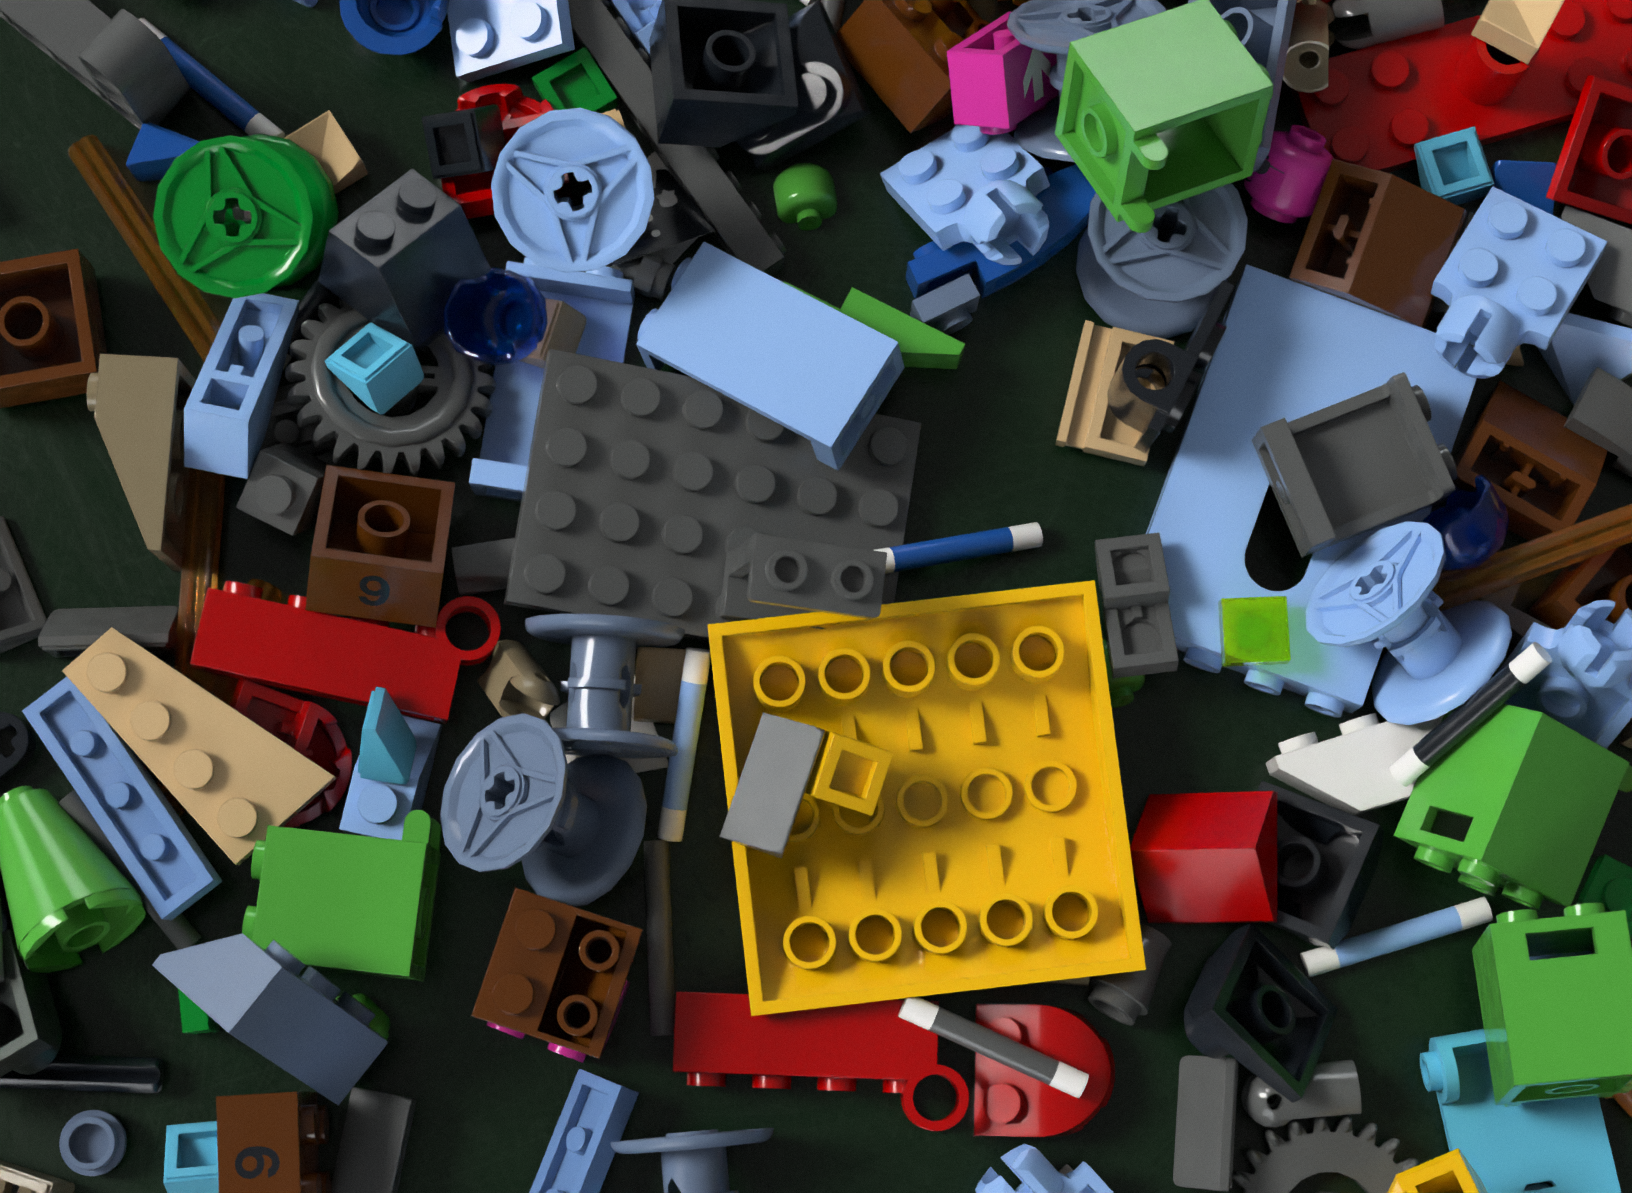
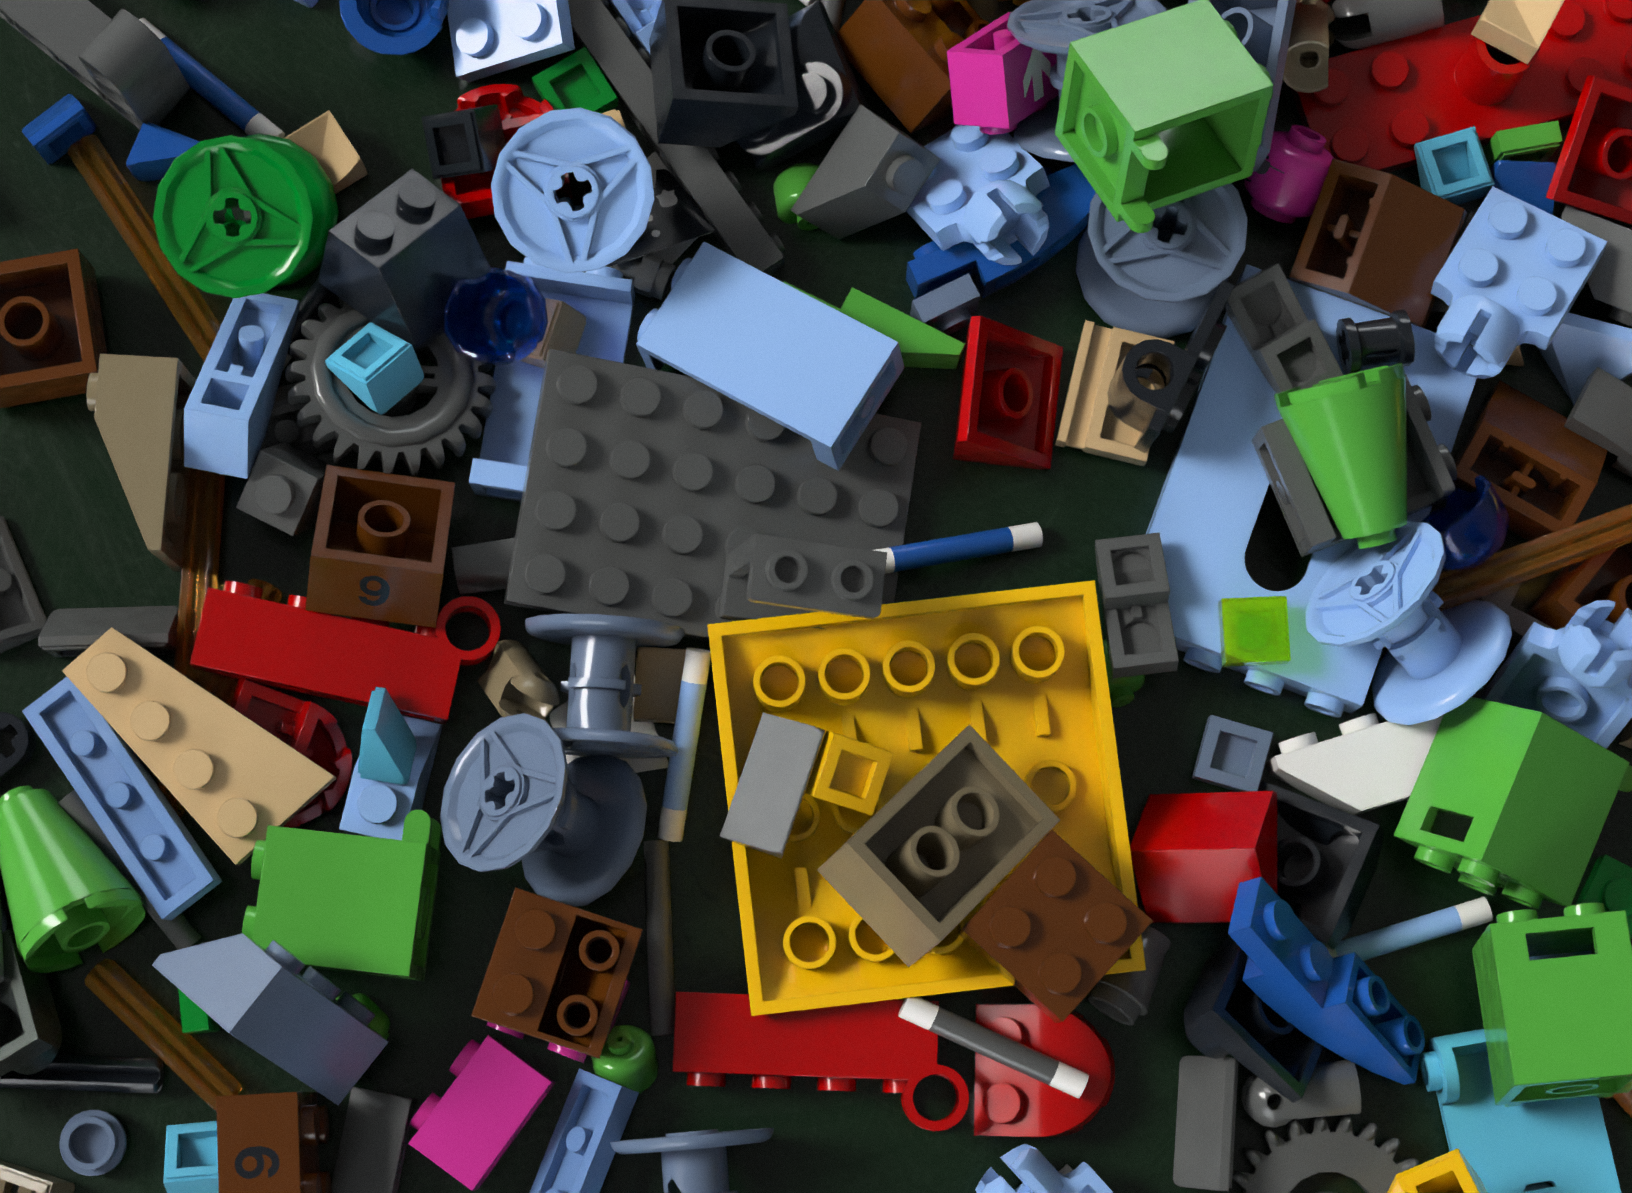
black bar [1389,642,1552,787] -> none
none -> blue slope [22,94,97,164]
none -> clear orange axle [84,959,242,1110]
none -> dark pink brick [408,1035,556,1191]
none -> bright green piece [591,1025,659,1094]
none -> dark grey slope [791,104,940,240]
none -> dark tan slope [817,724,1060,967]
none -> red slope [953,315,1063,470]
none -> reddish brown brick [958,830,1153,1023]
none -> sand blue plate [1191,715,1273,792]
none -> dark grey slope [1224,263,1343,393]
none -> blue slope [1228,877,1425,1085]
none -> bright green cone [1274,363,1407,549]
none -> black bush [1336,309,1415,374]
none -> bright green tile [1483,120,1563,169]

